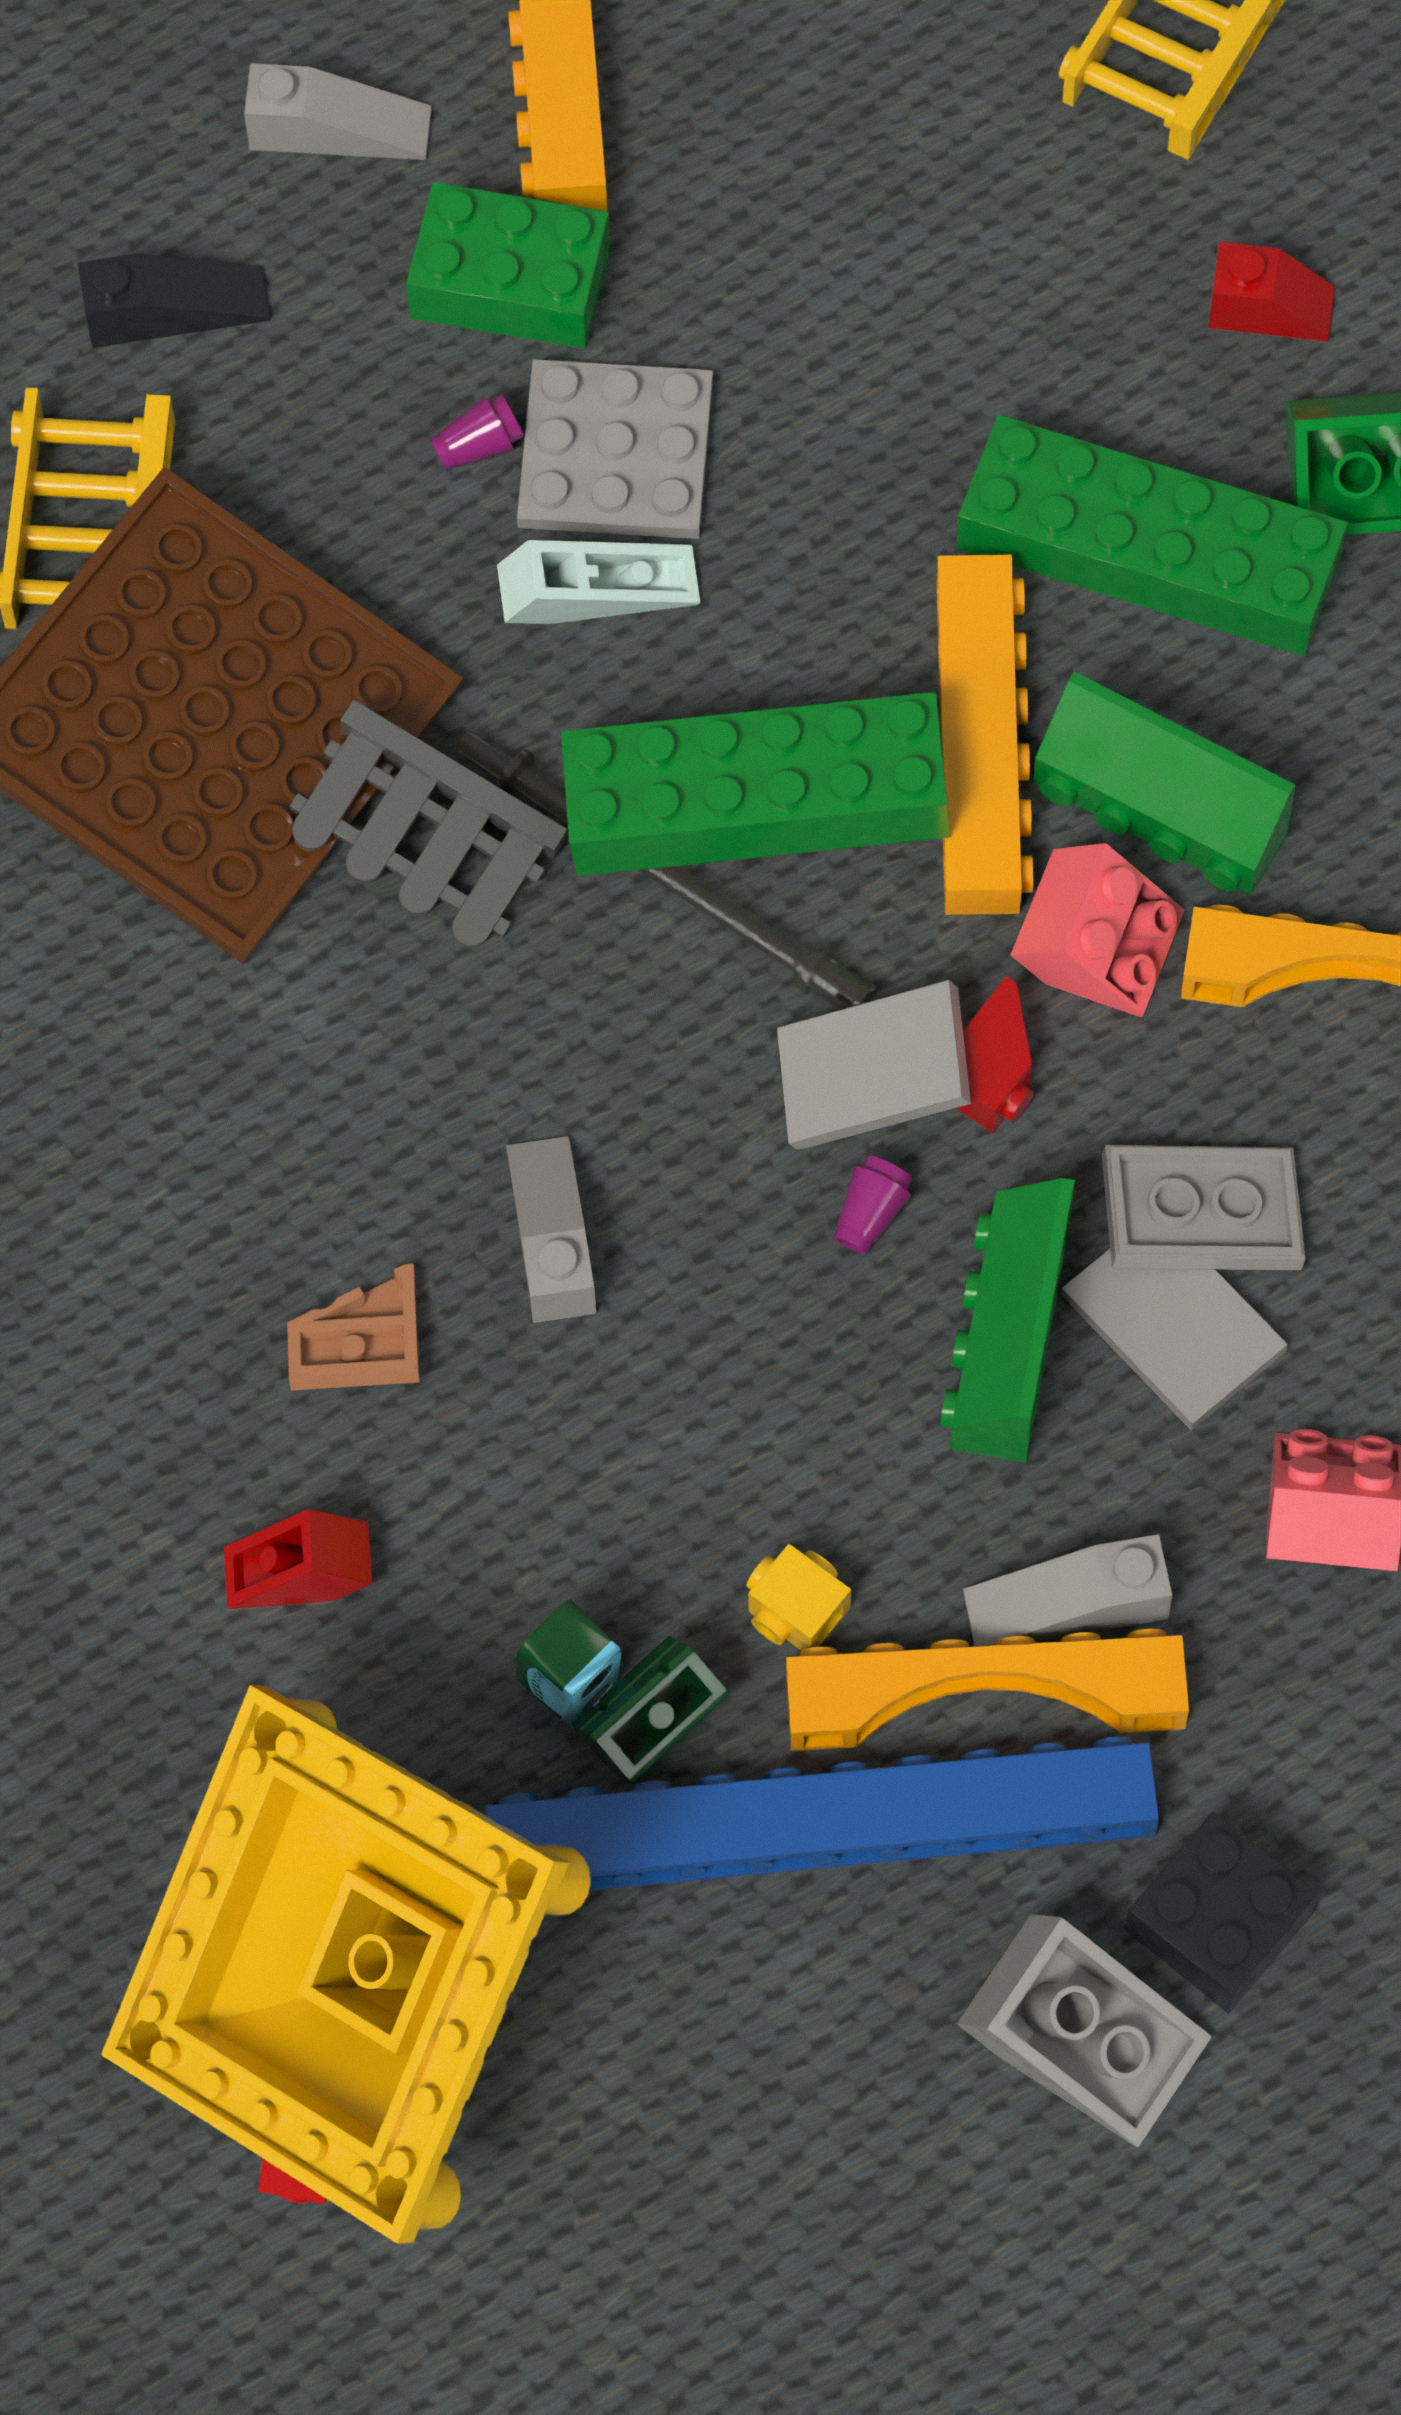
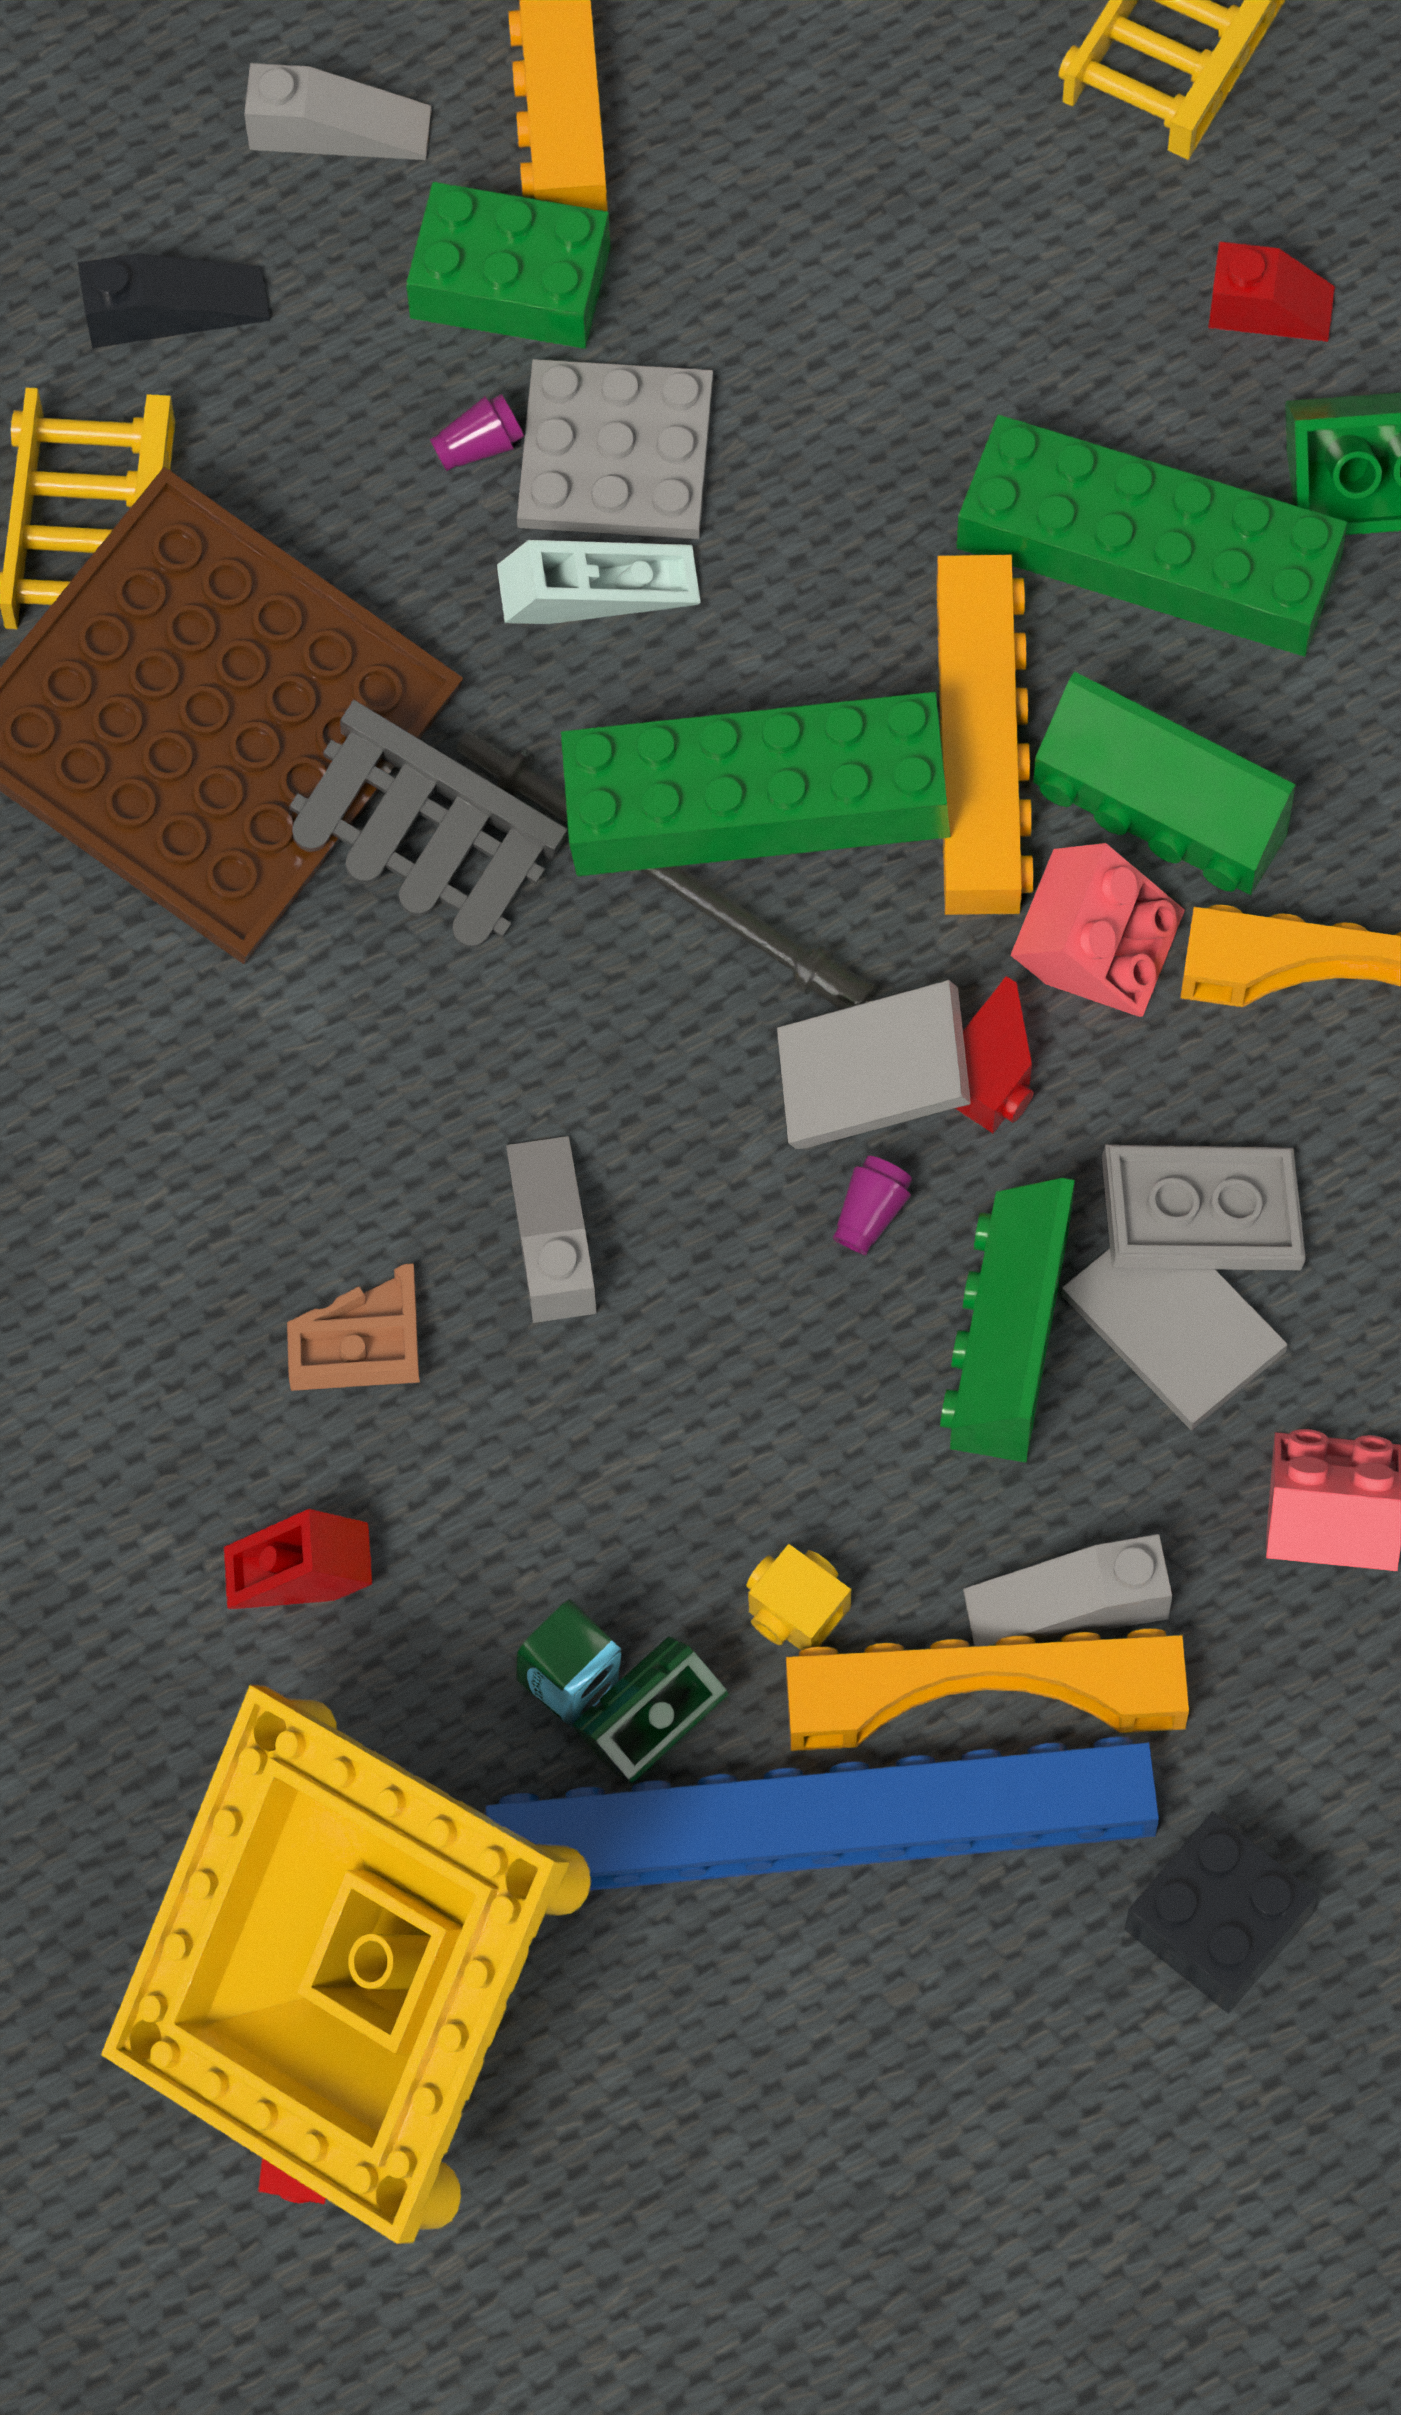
light grey slope [957,1914,1212,2147] -> none

